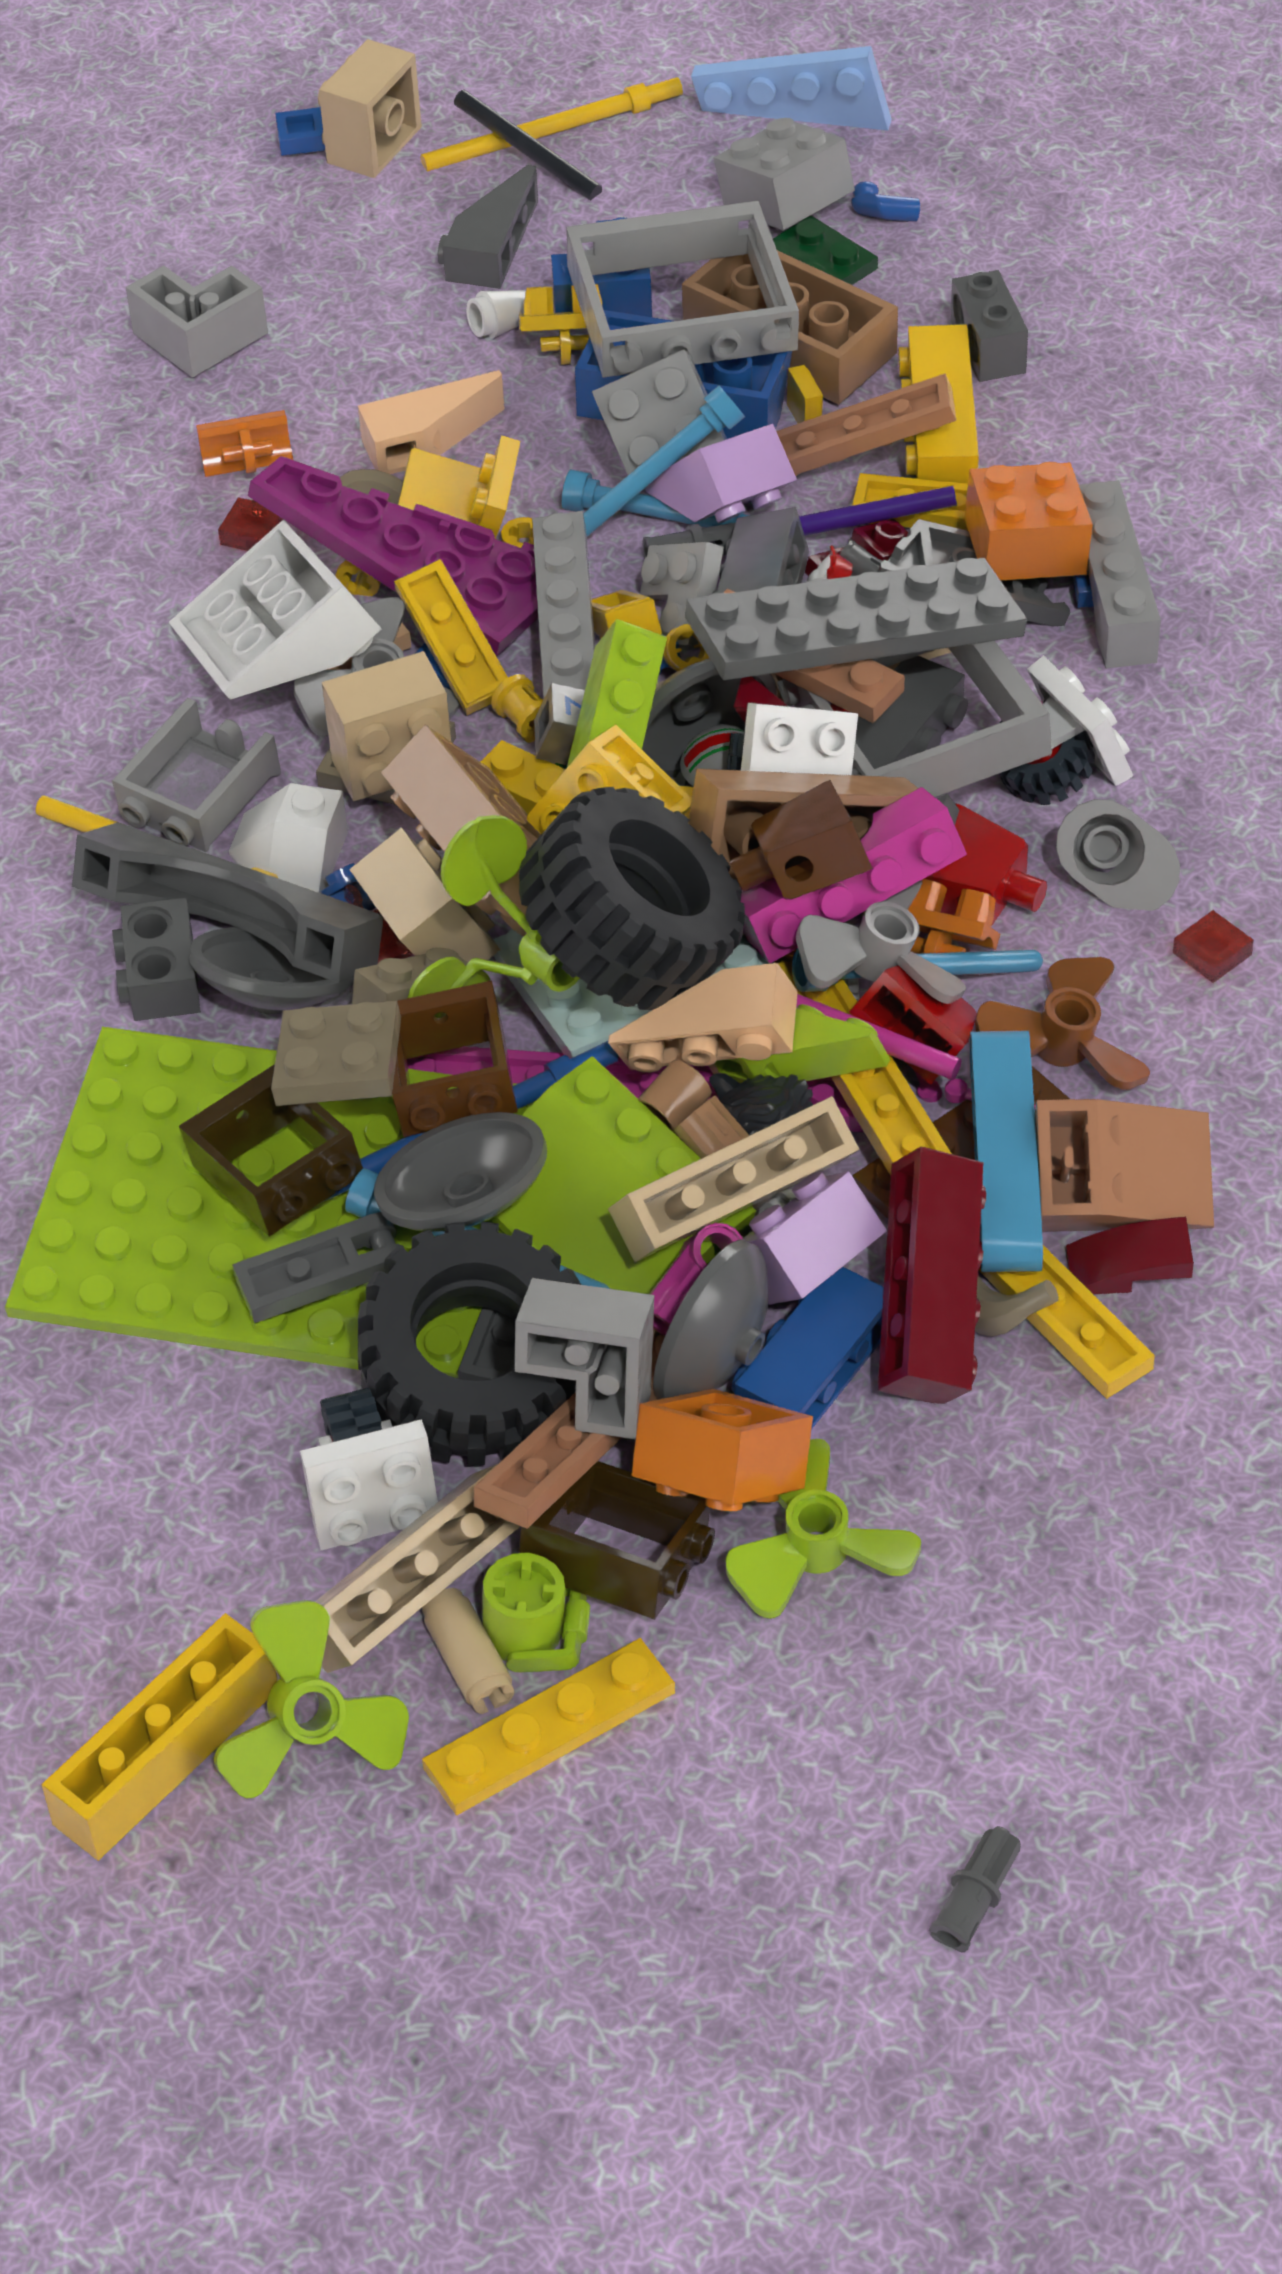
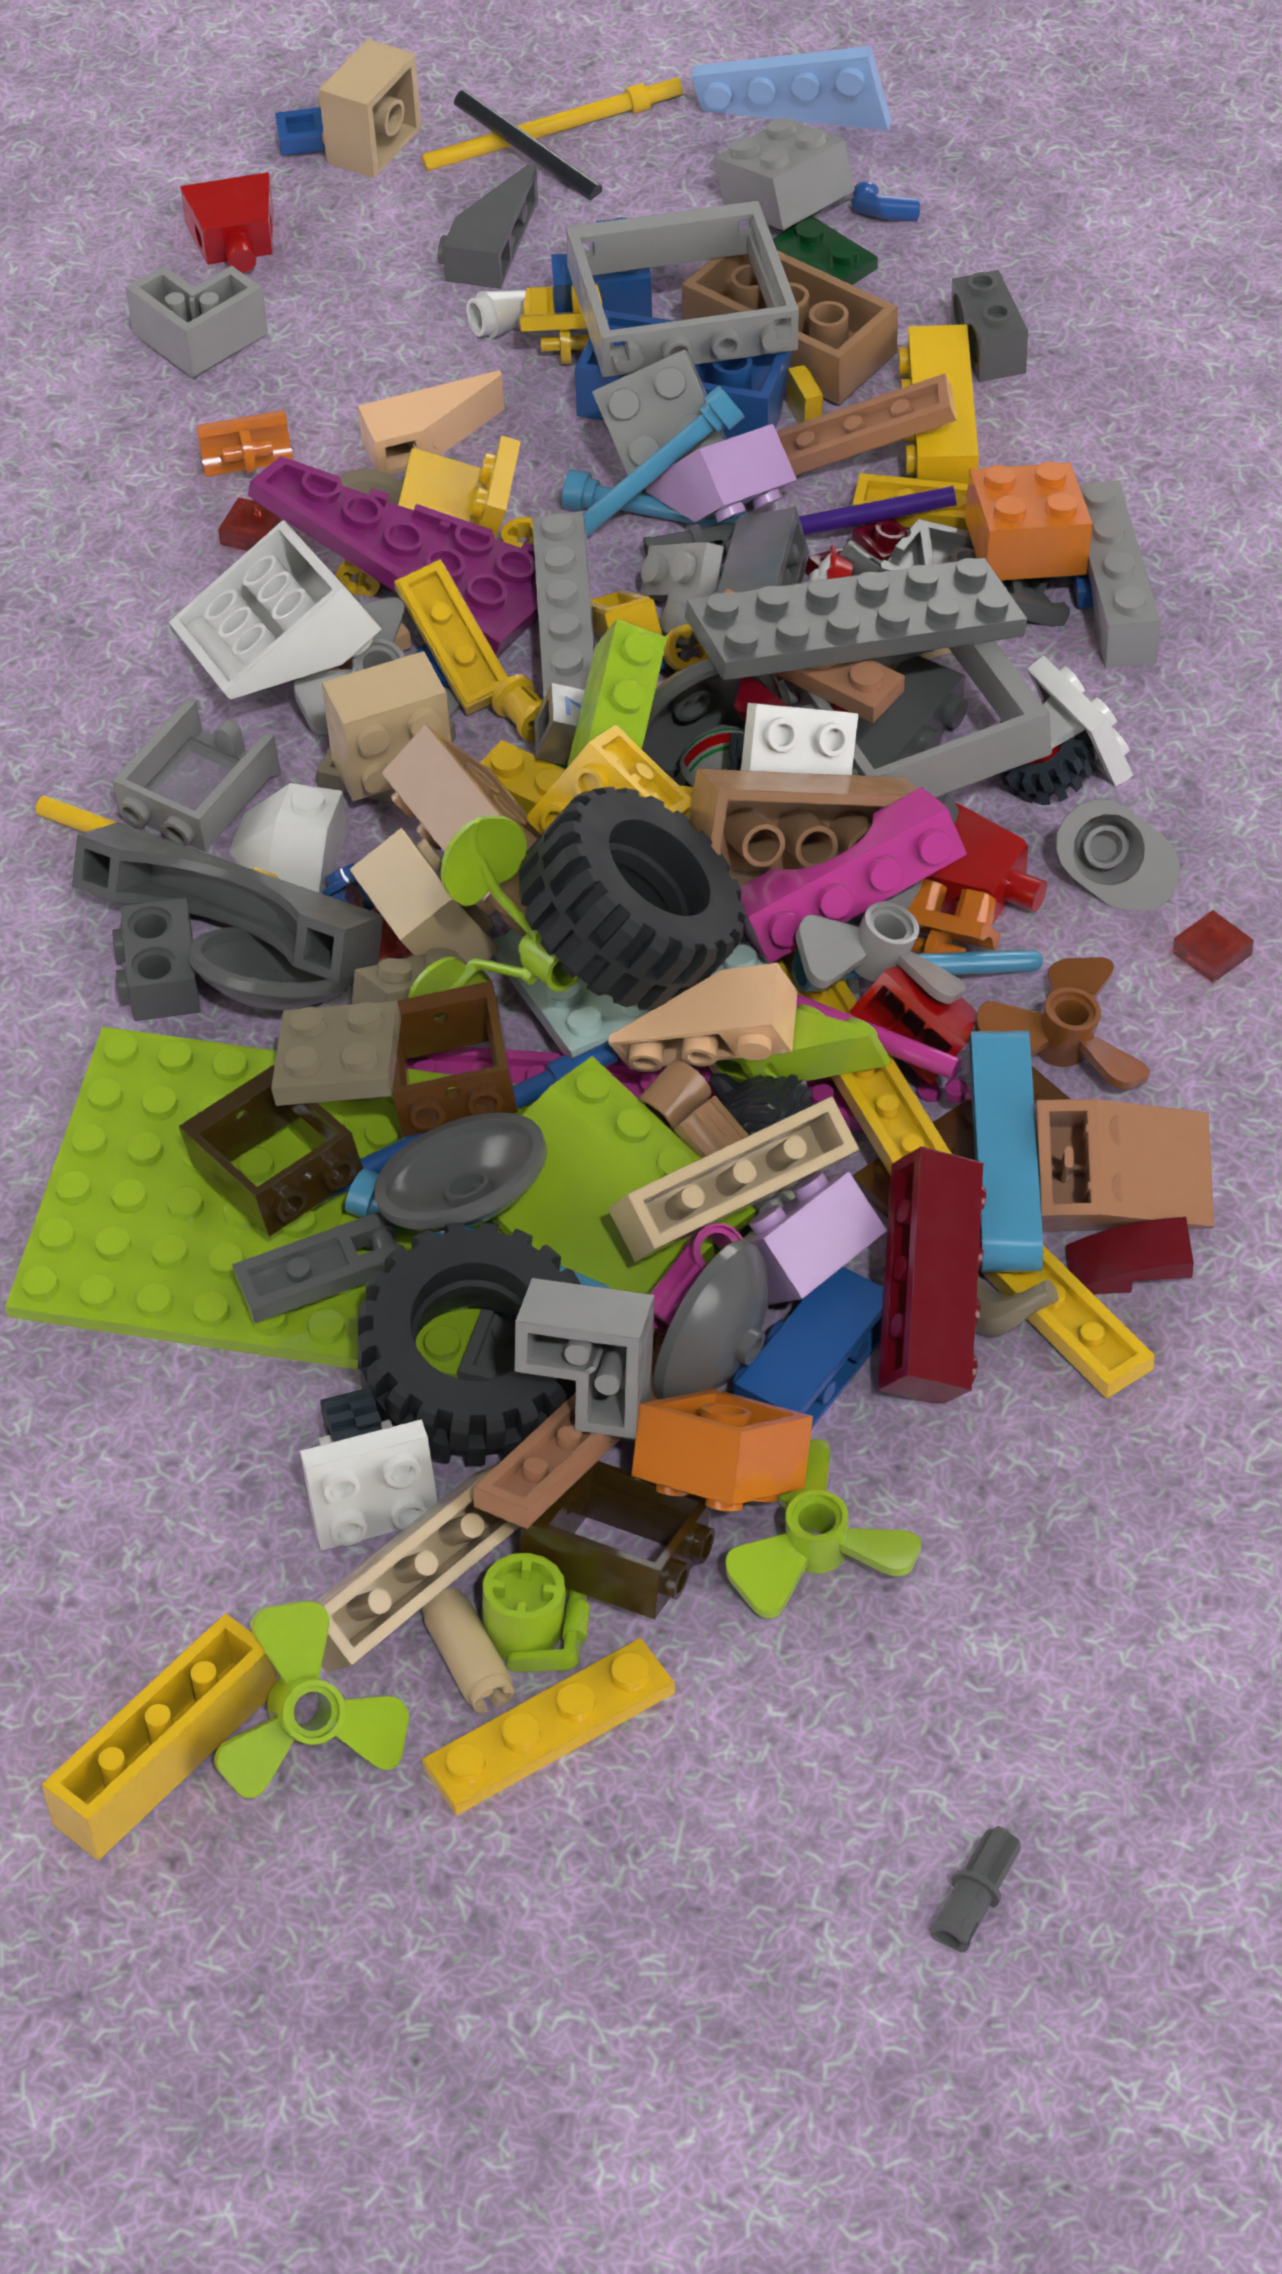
reddish brown torso [729,780,873,900] -> none
none -> red torso [180,172,274,273]

